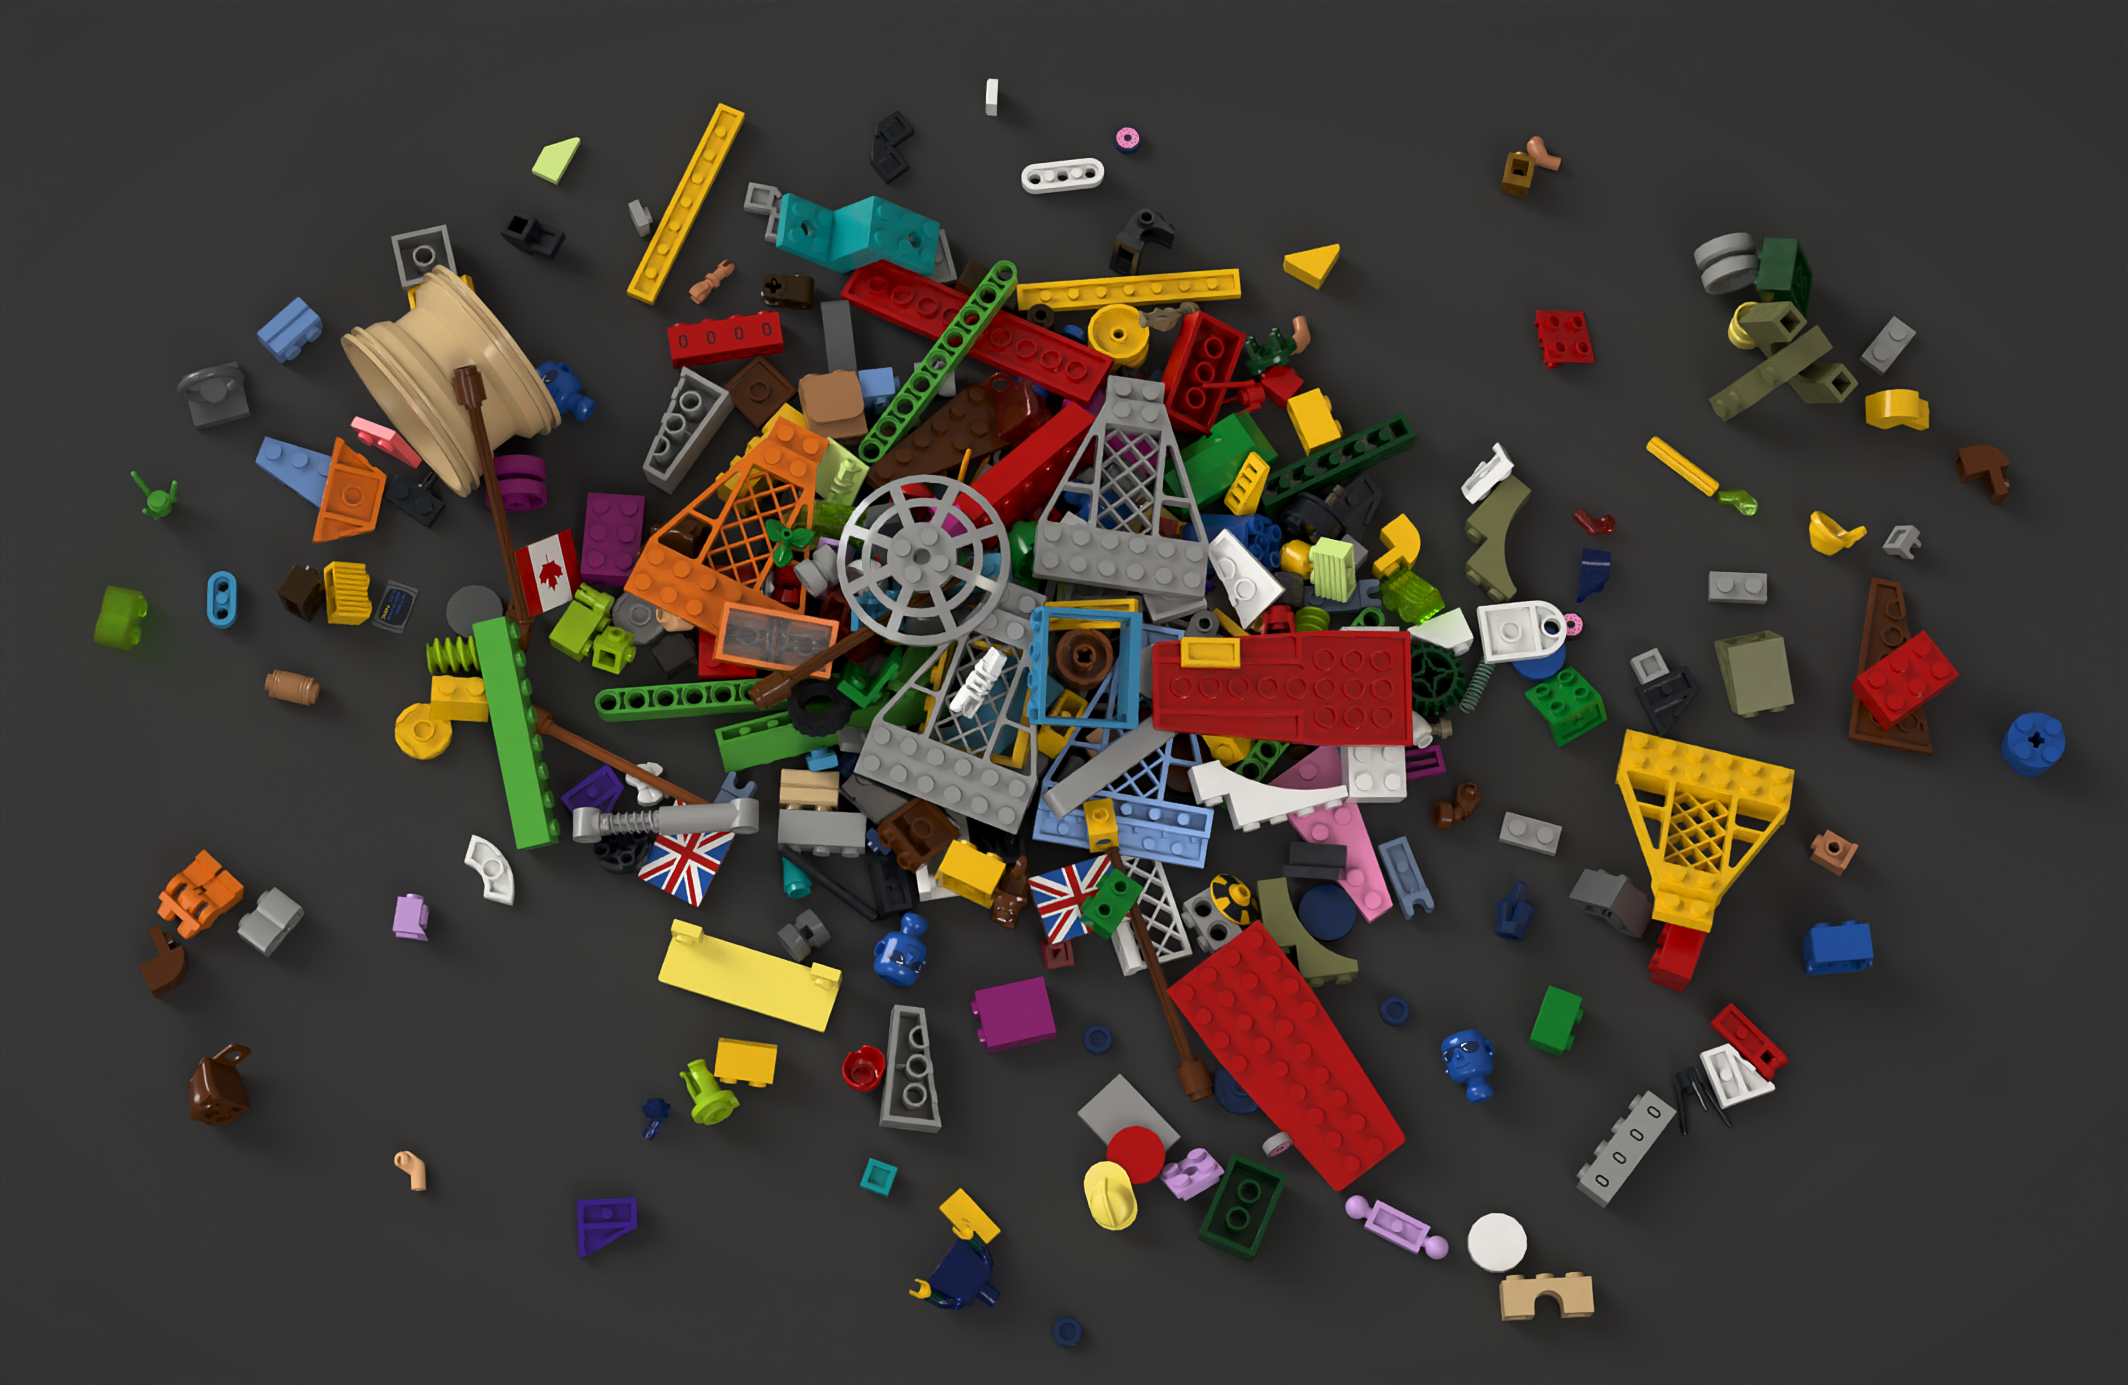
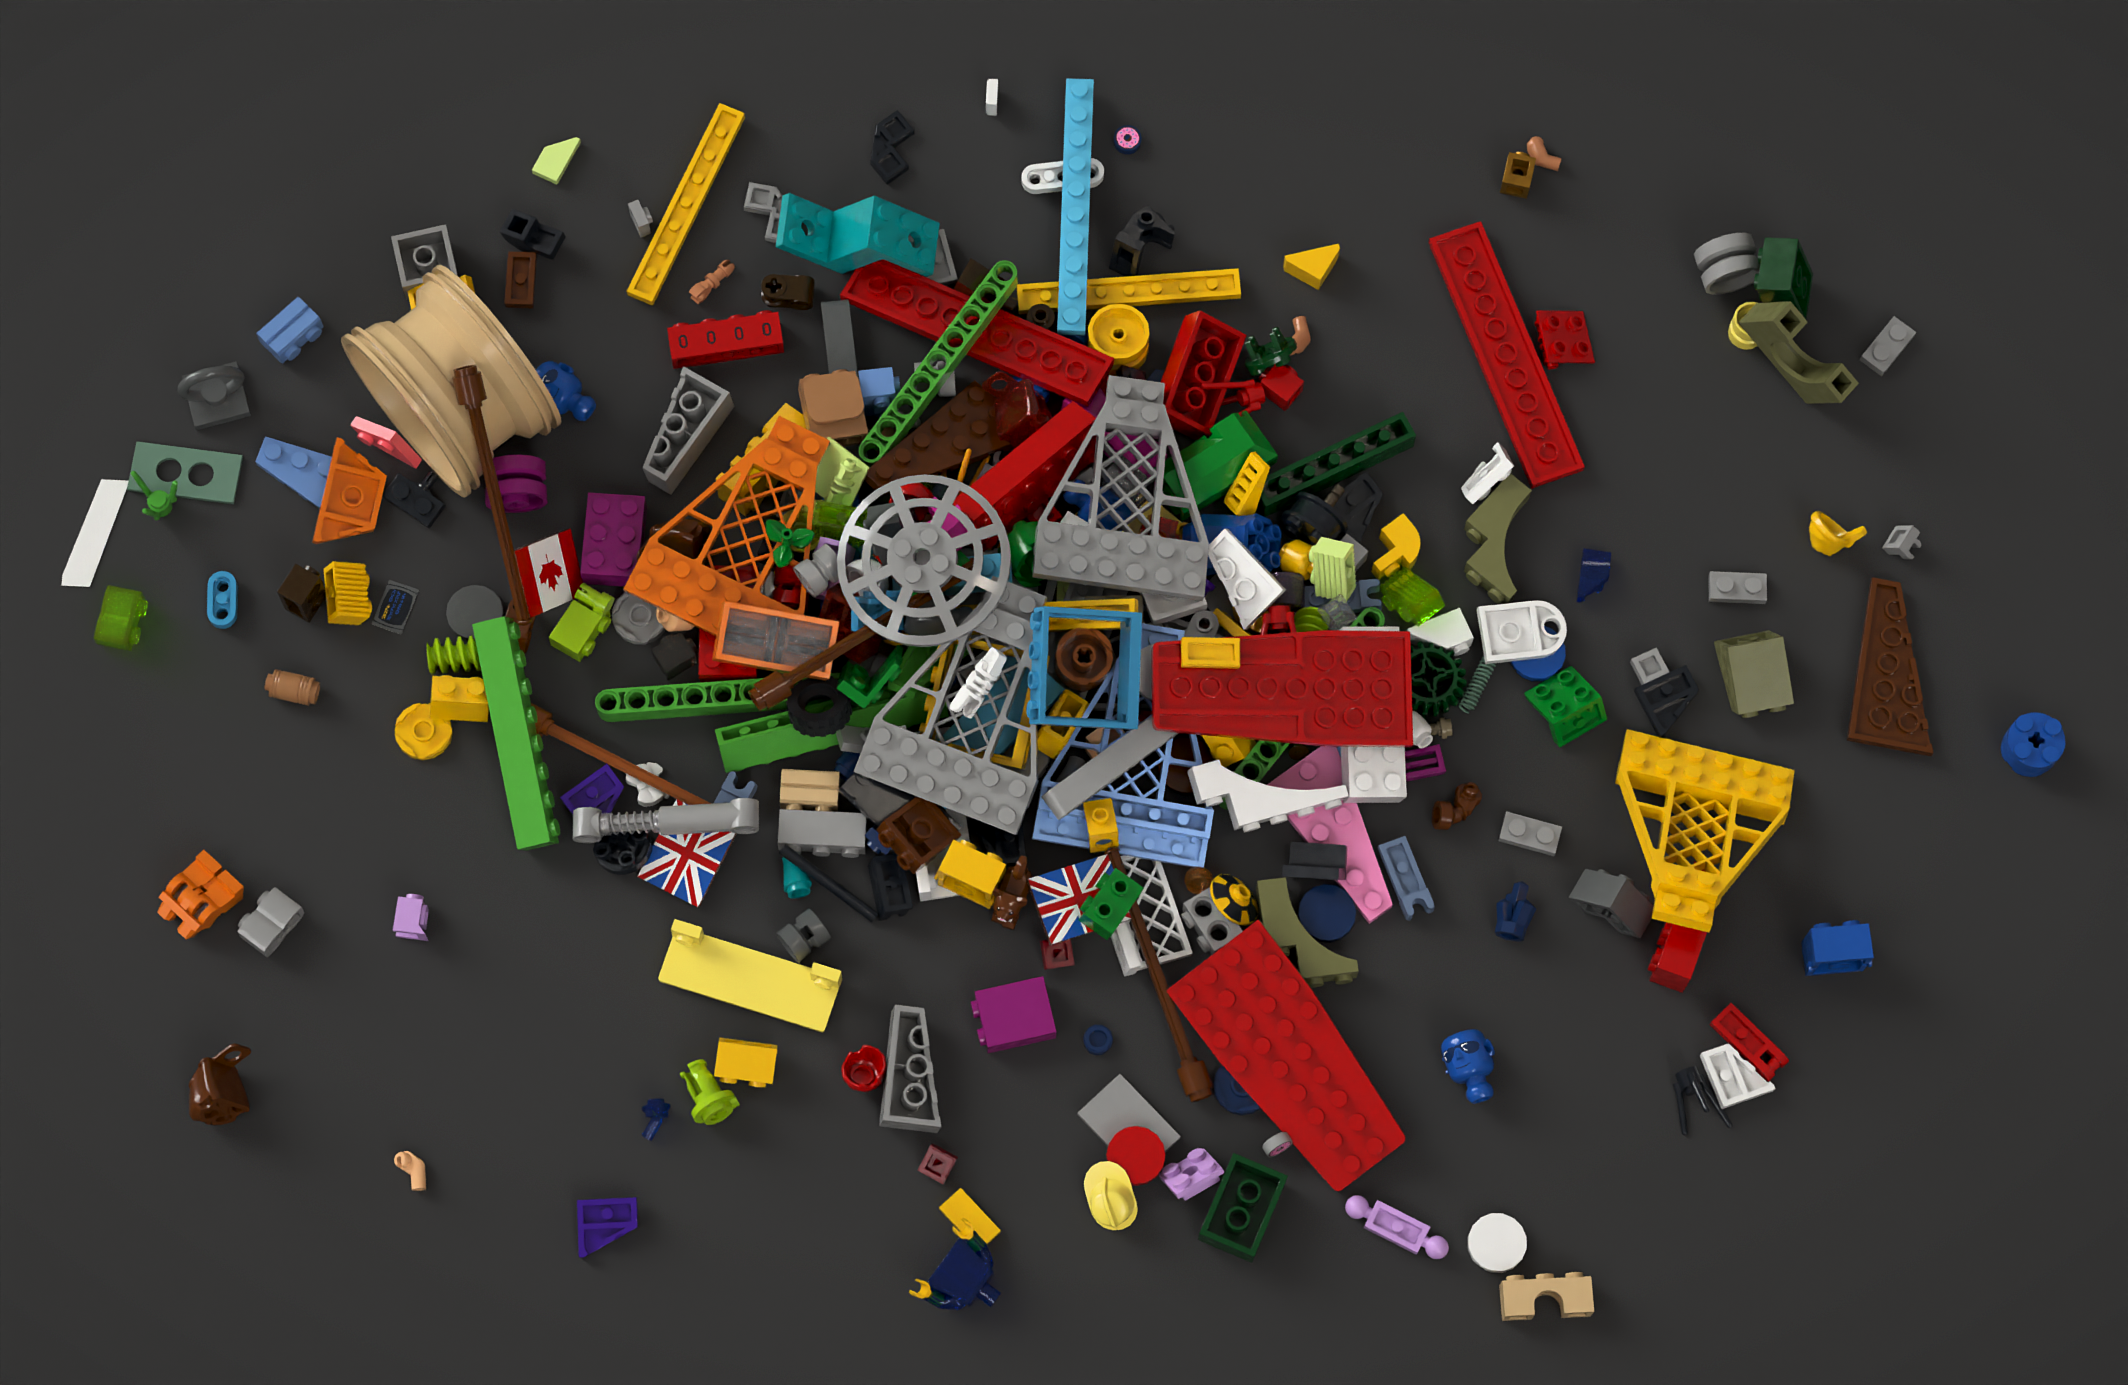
reddish brown brick [139,925,189,998] -> none
white tile [464,835,515,906] -> none
lime brick [592,625,636,675] -> none
reddish brown tile [722,353,799,431] -> none
dark azure plate [804,747,838,772] -> none
teal plate [860,1158,898,1198] -> none
blue piece [873,912,928,987] -> none
dark blue tile [1053,1317,1083,1348] -> none
dark tan piece [1138,301,1200,332] -> none
yellow brick [1286,388,1343,457] -> none
dark blue tile [1380,996,1410,1027] -> none
green brick [1527,985,1585,1057] -> none
tile [1556,611,1585,641] -> none
clear red arm [1572,508,1616,535] -> none
light grey brick [1576,1090,1677,1208] -> none
yellow axle [1646,436,1719,497] -> none
olive arch [1708,325,1833,422] -> none
clear neon green arm [1718,490,1758,516] -> none
nougat brick [1810,829,1859,877] -> none
red brick [1850,630,1960,732] -> none
yellow brick [1865,389,1929,431] -> none
reddish brown brick [1953,444,2010,505] -> none
none -> white sticker [61,479,129,587]
none -> sand green piece [127,442,243,504]
none -> reddish brown plate [505,251,537,309]
none -> dark red tile [917,1143,958,1184]
none -> medium azure plate [1057,78,1094,335]
none -> clear orange plate [1184,867,1213,895]
none -> clear tile [1317,594,1357,630]
none -> red plate [1428,221,1585,489]

